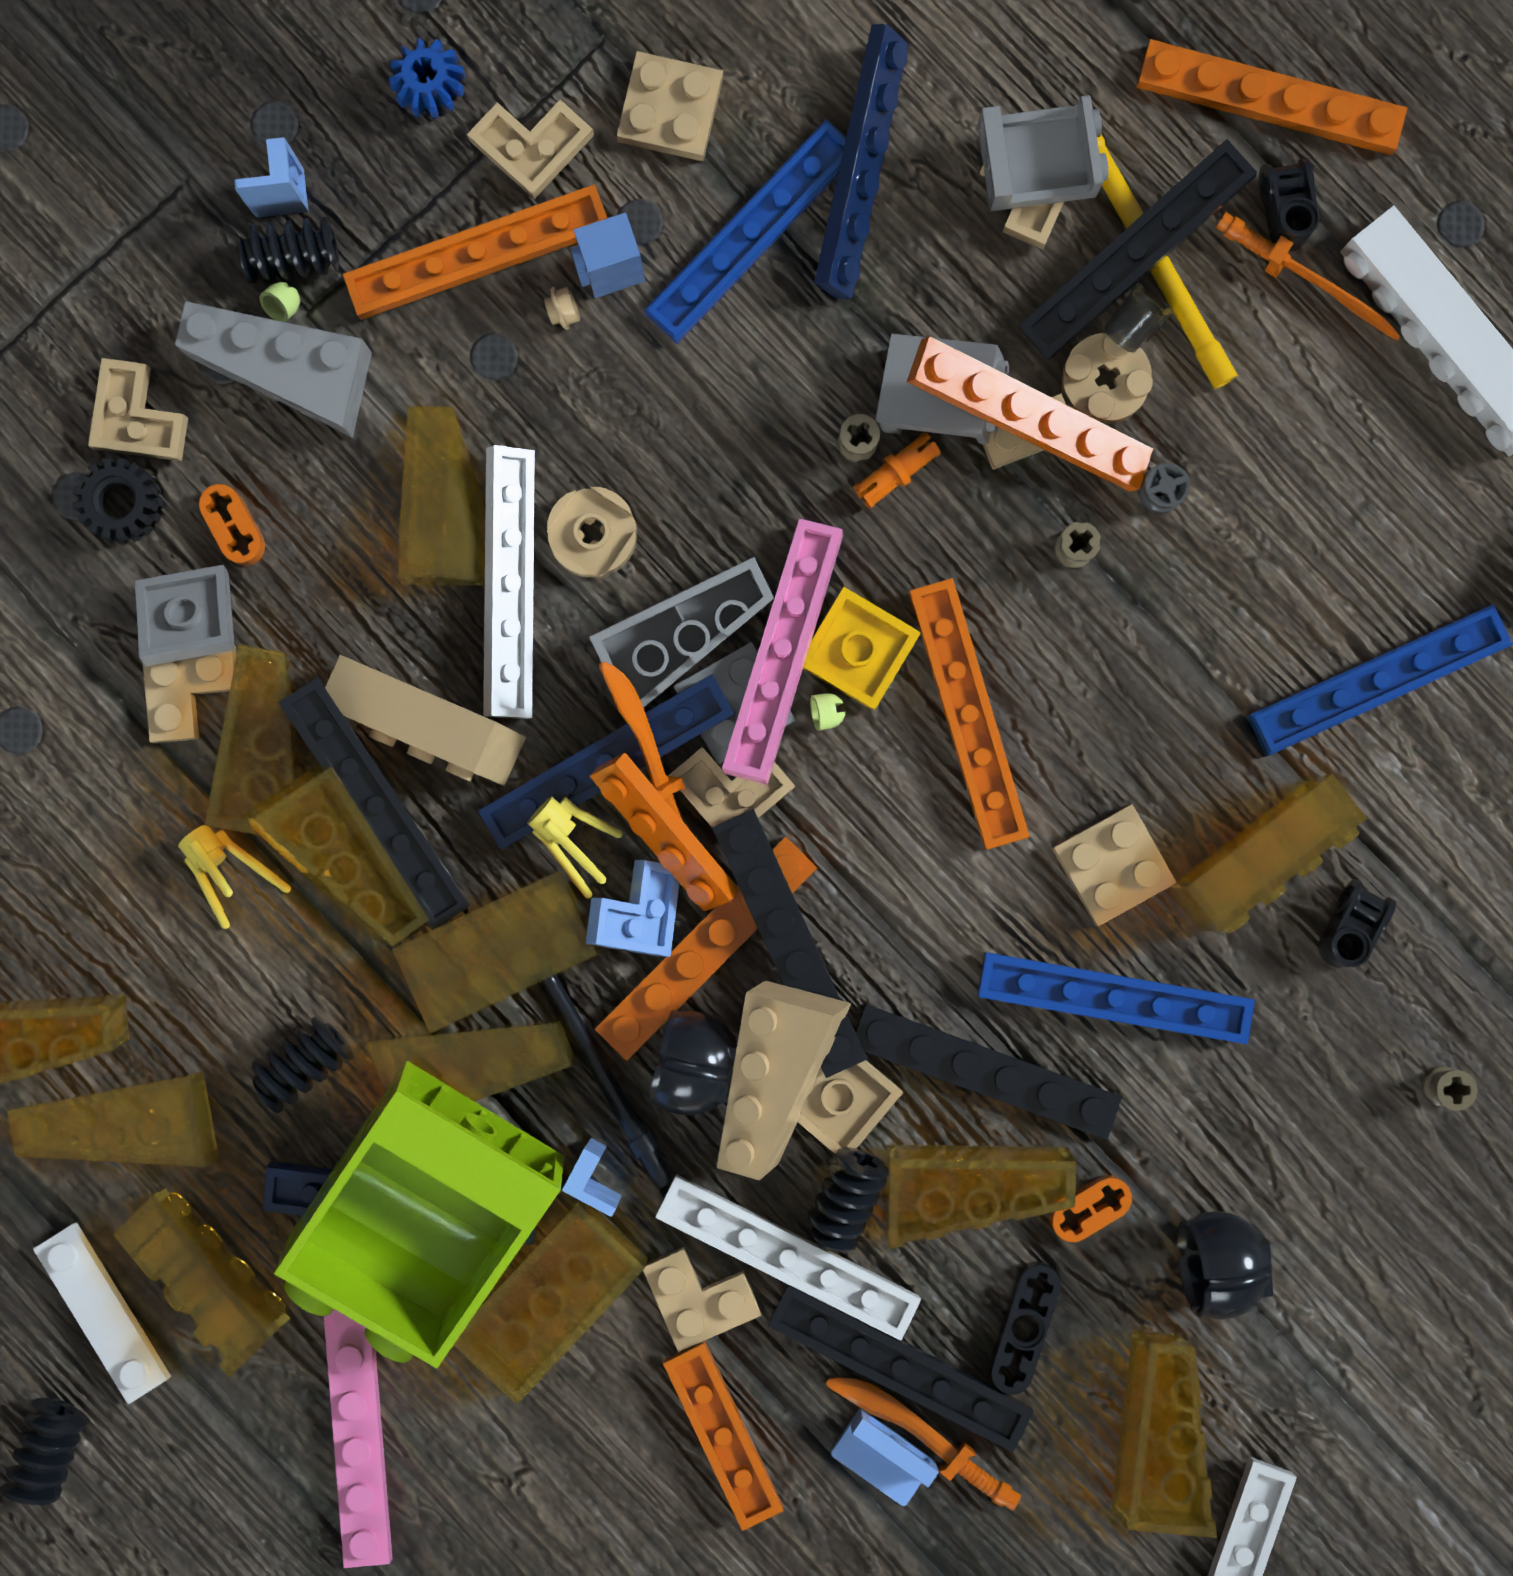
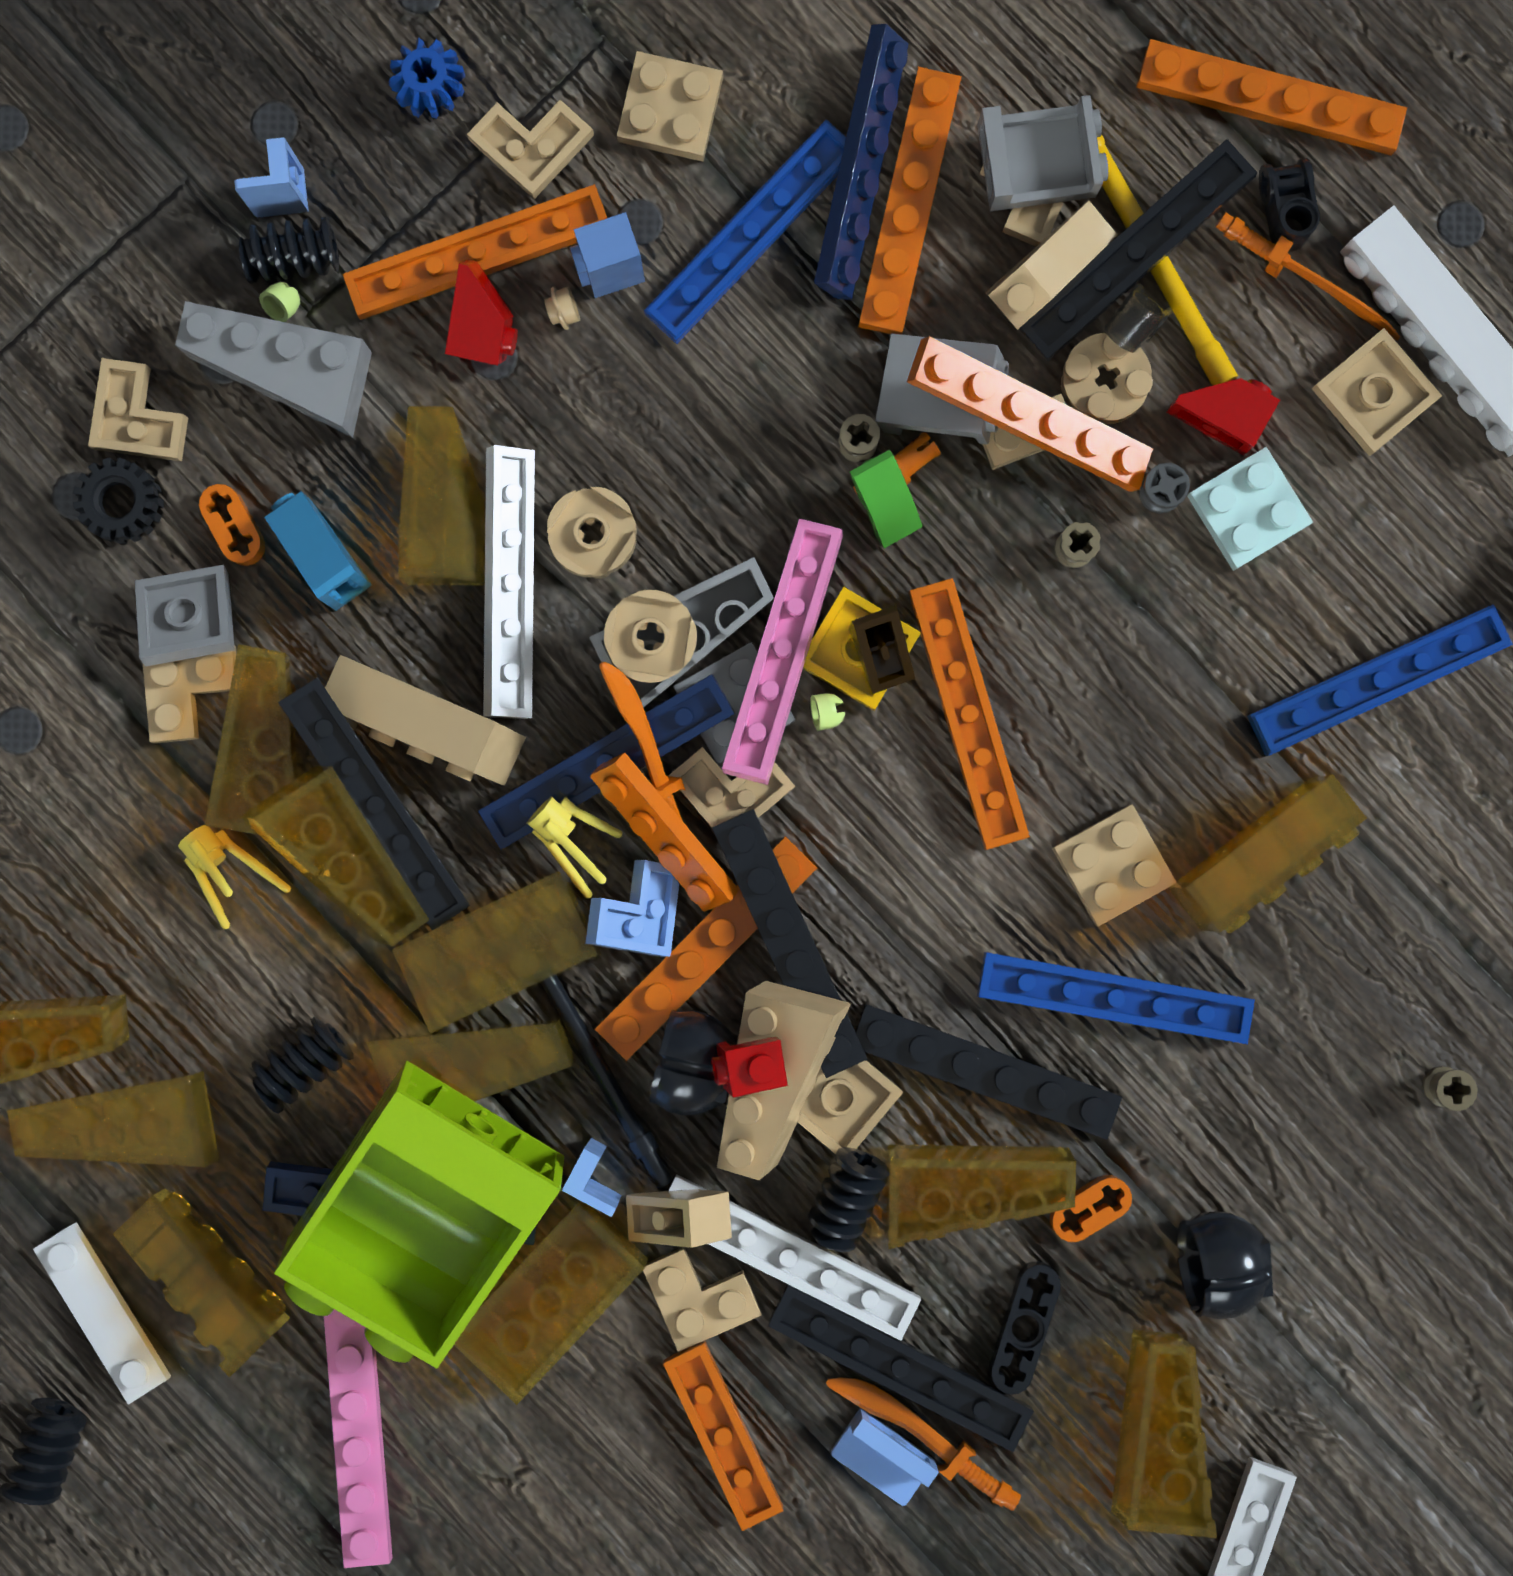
black piece [1318,879,1396,968] -> none
none -> dark azure slope [264,491,372,611]
none -> red slope [445,259,518,366]
none -> tan plate [604,590,697,683]
none -> tan slope [626,1189,732,1248]
none -> red bracket [711,1036,788,1098]
none -> dark brown slope [849,605,915,694]
none -> bright green slope [850,450,923,549]
none -> orange plate [858,66,962,335]
none -> tan slope [985,200,1117,330]
none -> red slope [1166,378,1280,456]
none -> light aqua plate [1187,447,1313,571]
none -> tan plate [1312,328,1442,456]

